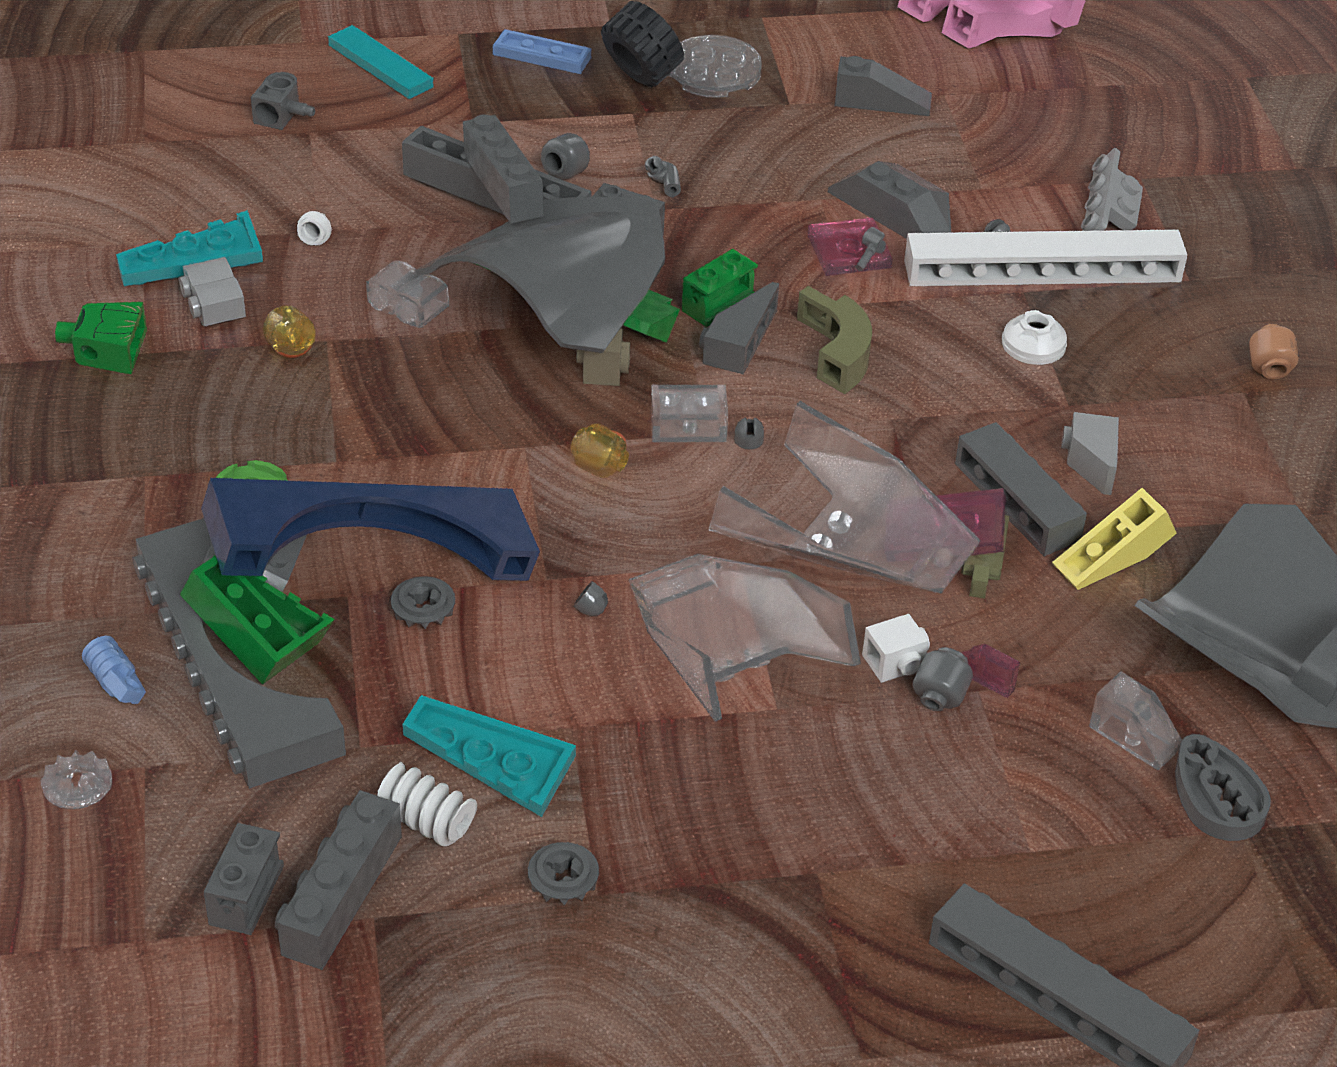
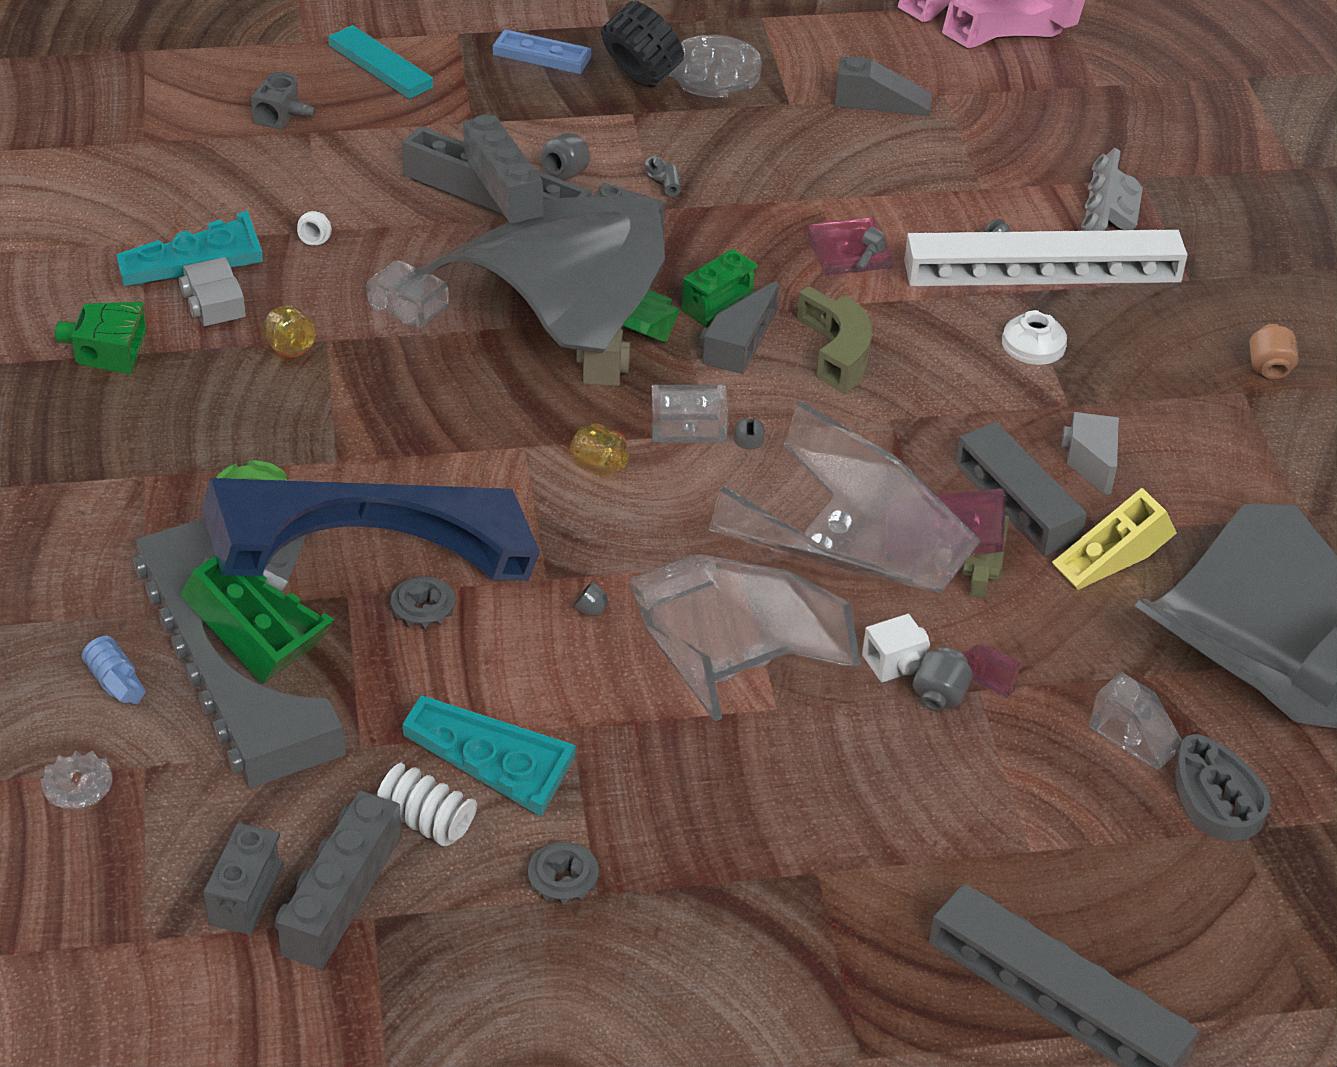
dark grey wedge [828,161,952,239] -> none

